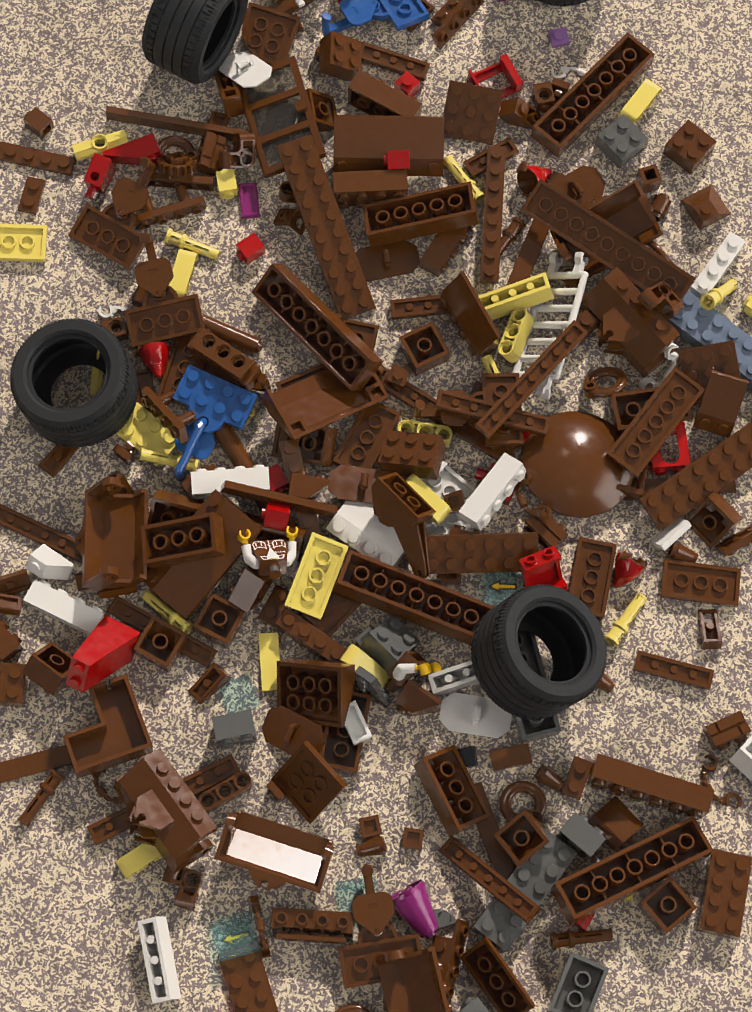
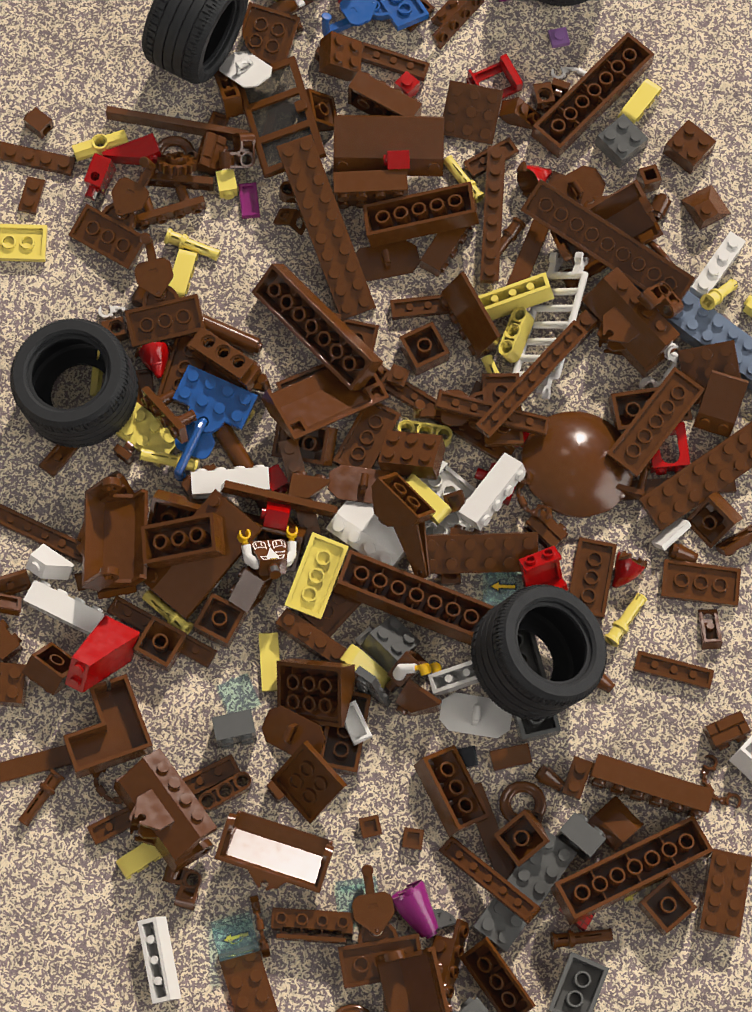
reddish brown slope [188,662,232,704] -> none
red brick [236,233,265,265] -> none
reddish brown plate [258,584,289,627] -> none
reddish brown cone [356,836,387,857] -> none
reddish brown piece [583,367,628,399] -> none

